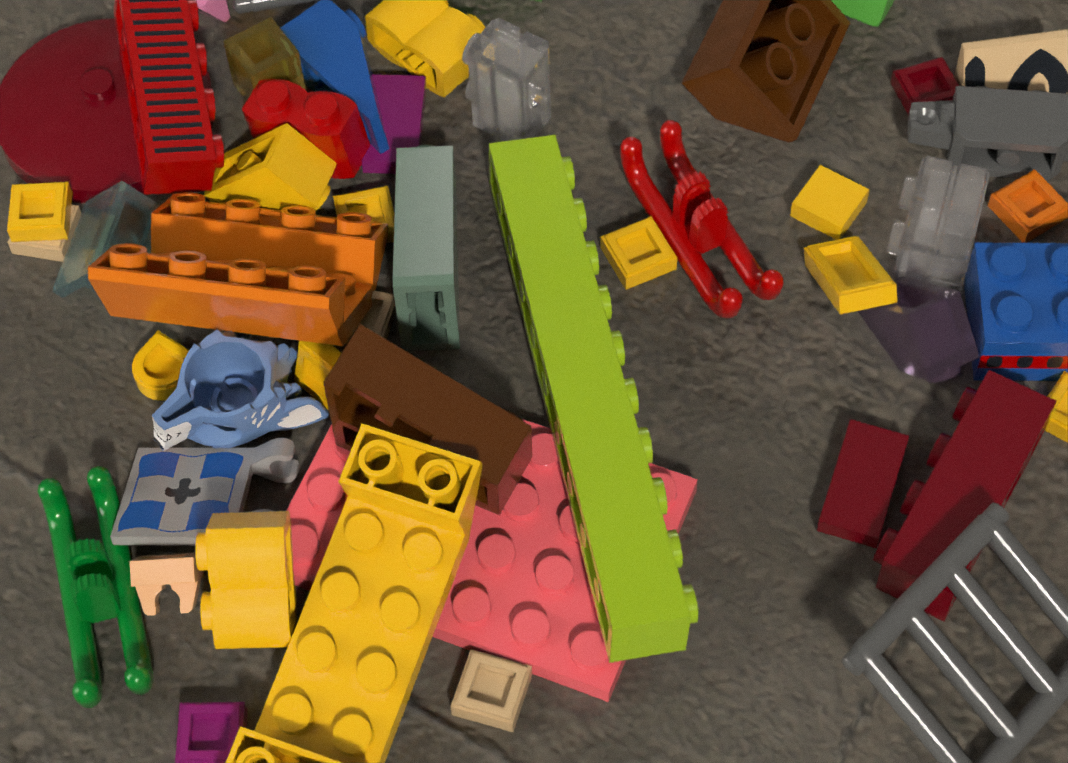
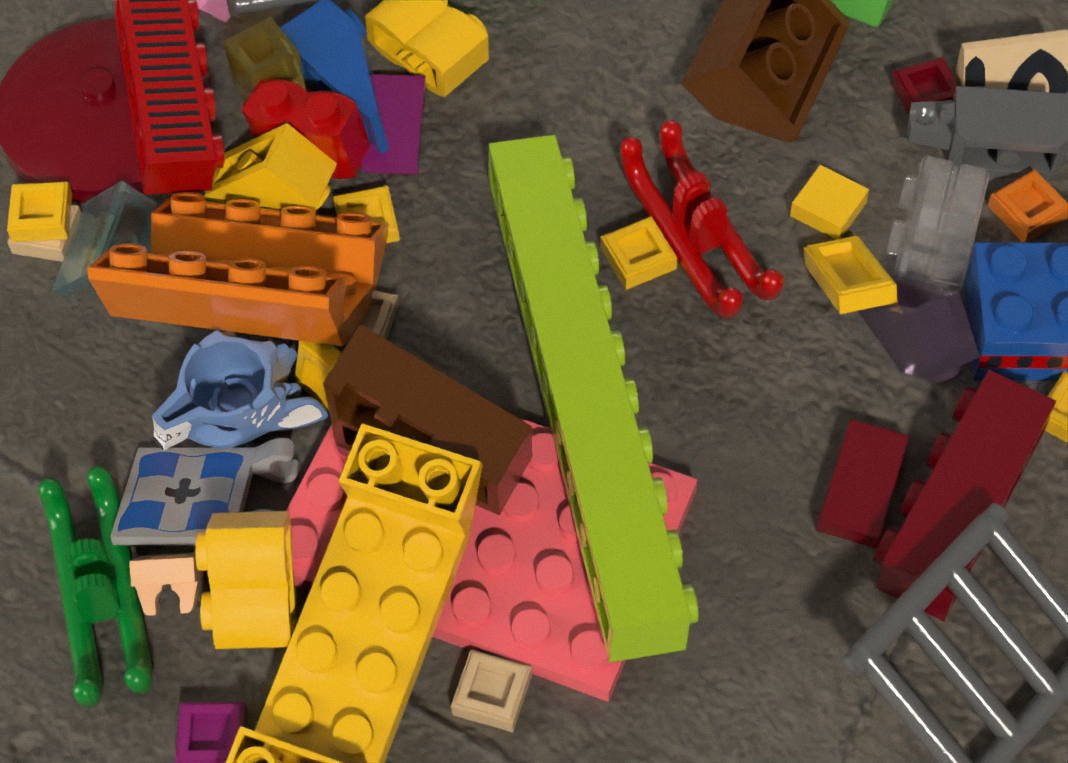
yellow tile [132,331,189,401] -> none
sand green slope [393,145,460,351] -> none
clear brick [462,18,551,141] -> none

